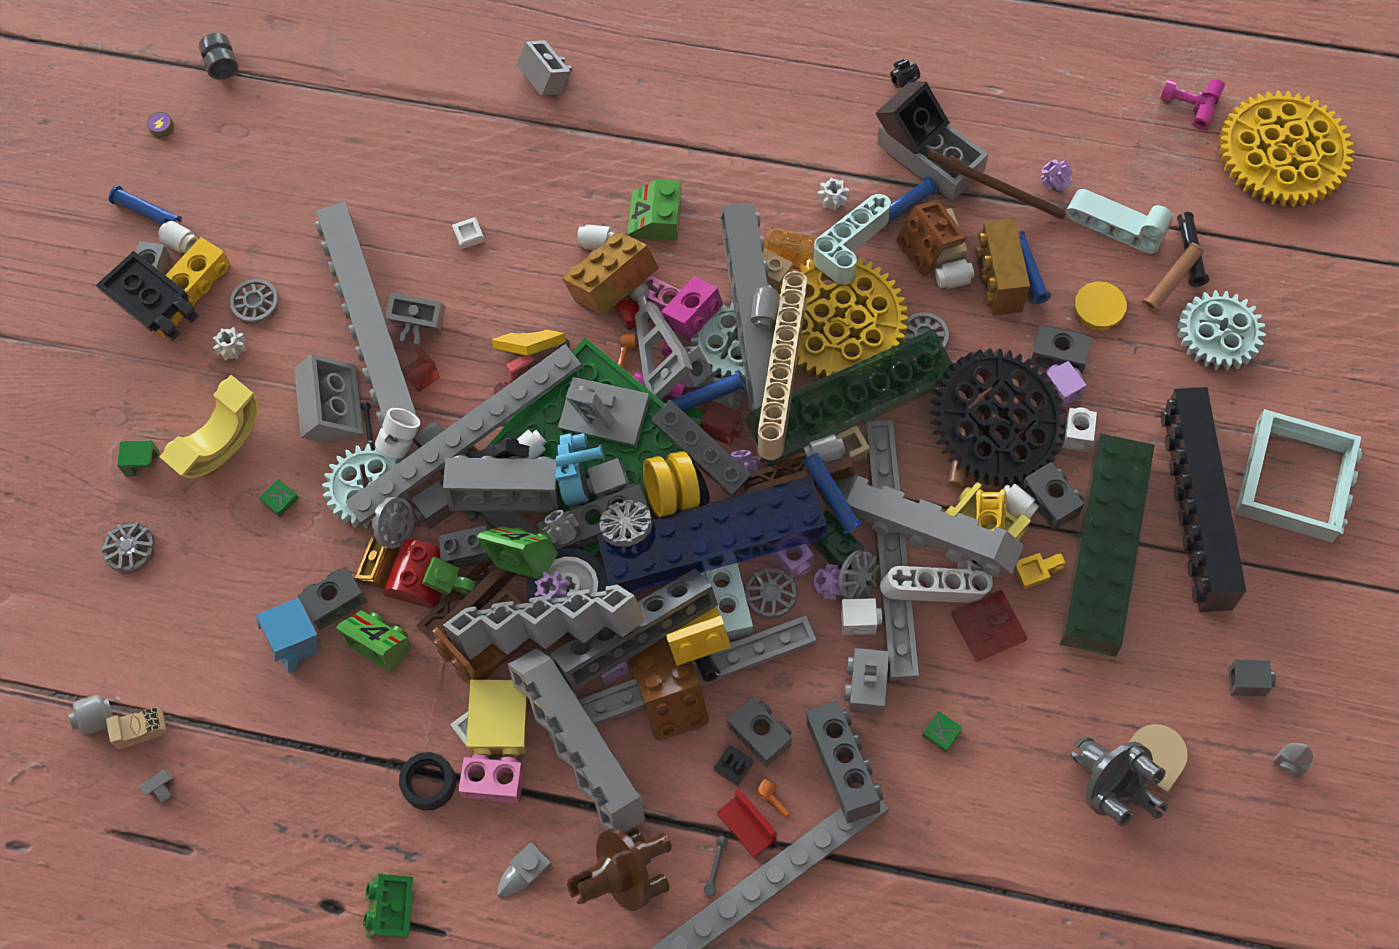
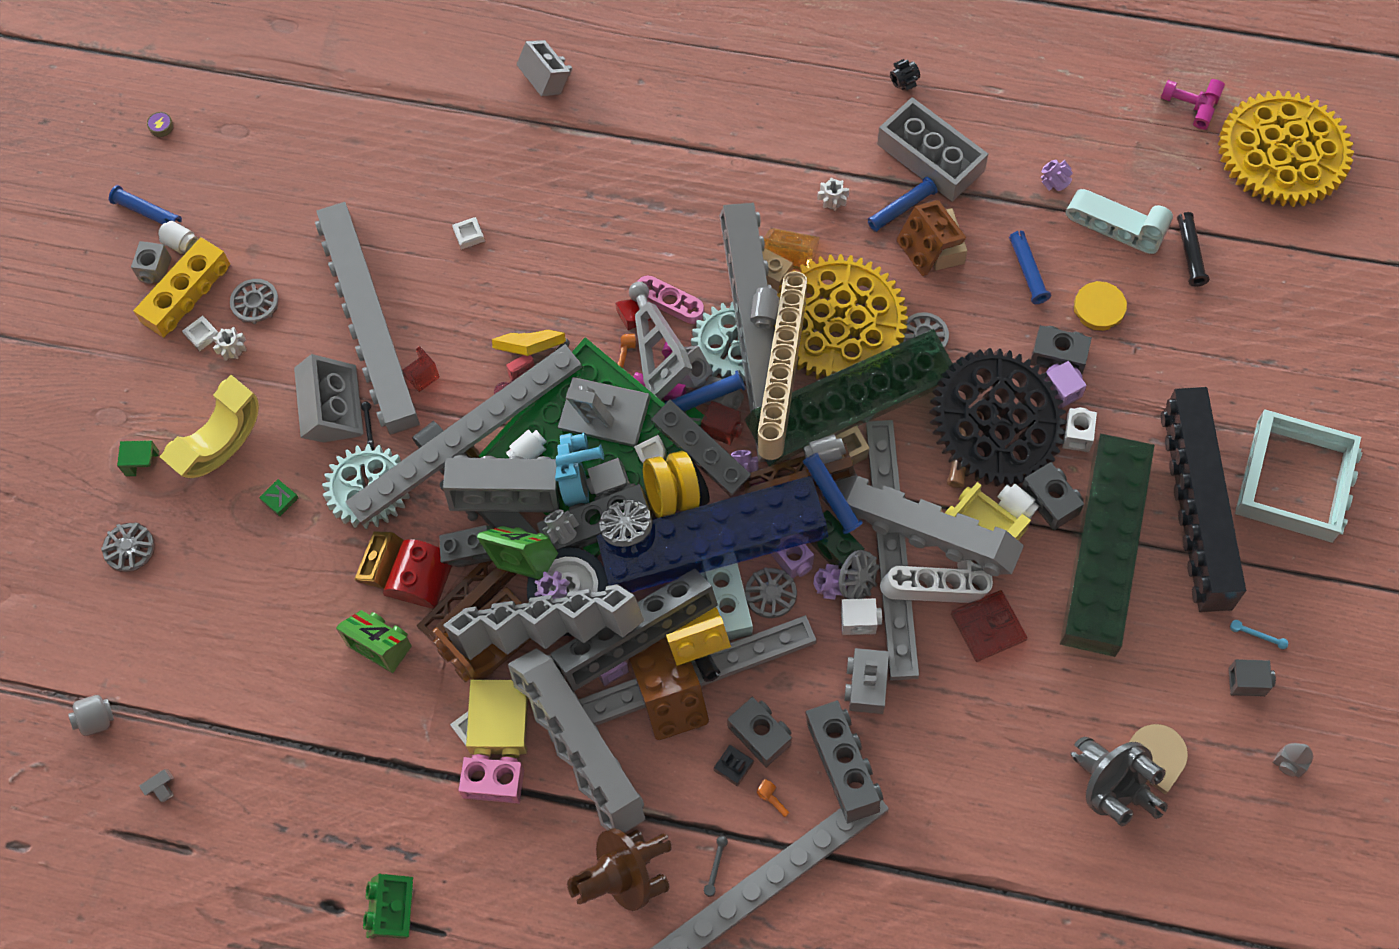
black tile [96,250,199,341] -> none
tan leg [106,708,167,750] -> none
dark grey wheel [198,33,238,80] -> none
dark azure plate [256,598,317,674] -> none
dark grey brick [297,567,367,631] -> none
light grey wheel [372,497,414,549] -> none
white wheel [375,408,420,459] -> none
light grey brick [385,292,446,345] -> none
black tyre [399,752,456,810] -> none
dark grey brick [411,481,456,529] -> none
bright green plate [422,557,476,595] -> none
black plate [465,438,530,459] -> none
light grey plate [497,842,552,897] -> none
pearl gold brick [562,231,659,316] -> none
white brick [577,225,616,251] -> none
bright green slope [627,180,682,240] -> none
dark pink brick [661,276,723,340] -> none
red panel [717,789,777,859] -> none
light aqua beam [813,194,891,285] -> none
black slope [875,82,950,154] -> none
green tile [922,711,963,752] -> none
reddish brown bar [927,150,1066,220] -> none
white brick [935,259,975,290] -> none
pearl gold brick [975,219,1030,316] -> none
yellow piece [976,489,1007,531] -> none
yellow plate [1014,553,1066,590] -> none
nougat pin [1142,242,1204,314] -> none
light aqua gear [1177,291,1266,371] -> none
none -> white tile [182,315,218,351]
none -> white tile [634,435,667,463]
none -> medium azure hinge [1230,620,1289,649]

